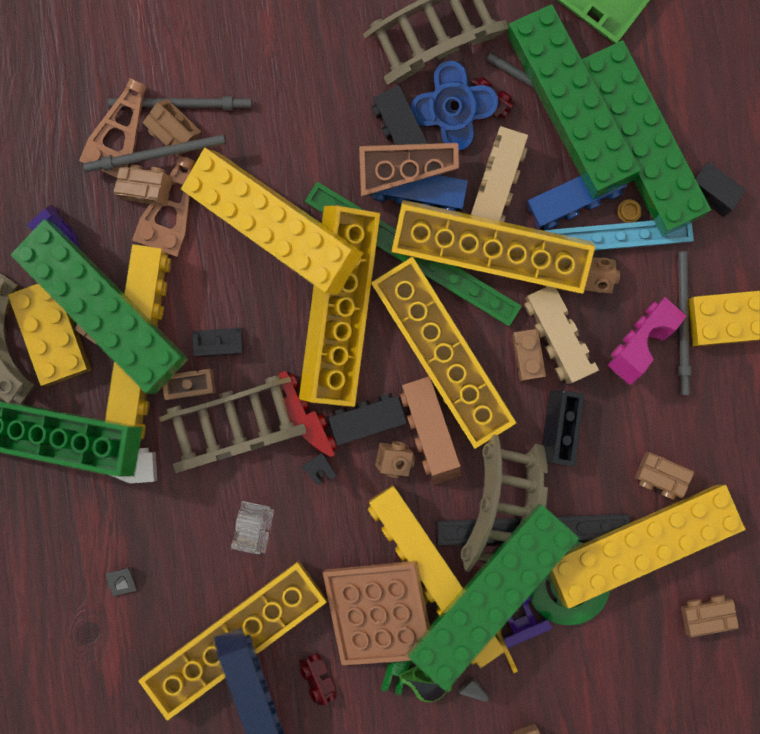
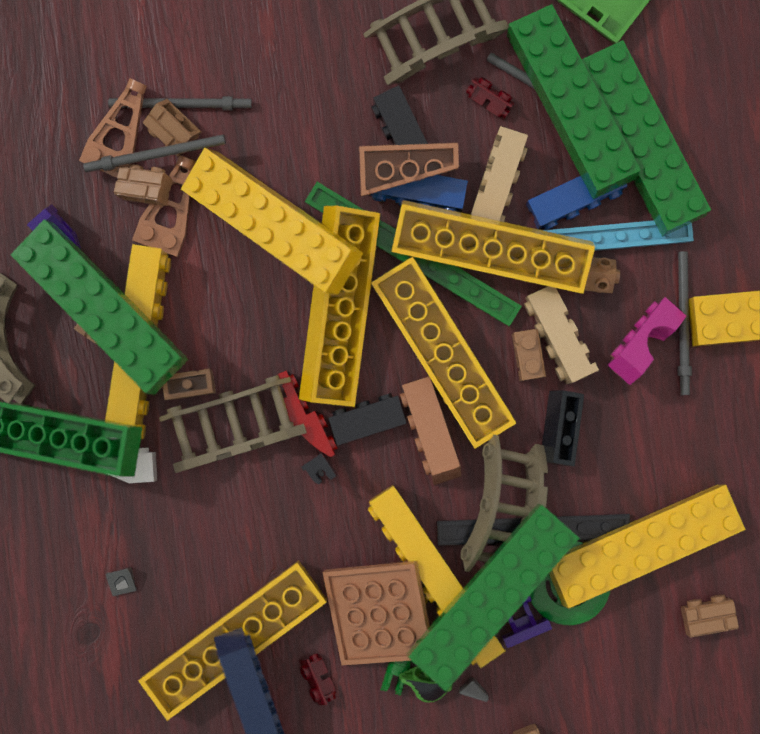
yellow brick [8,284,92,387] -> none
black hinge [193,327,244,357] -> none
clear brick [231,501,274,555] -> none
medium nougat brick [375,441,415,478] -> none
blue plant [410,60,499,150] -> none
yellow hinge [496,629,518,673] -> none
pearl gold plate [617,199,642,223] -> none
medium nougat brick [635,452,694,500] -> none
black hinge [695,162,746,217] -> none

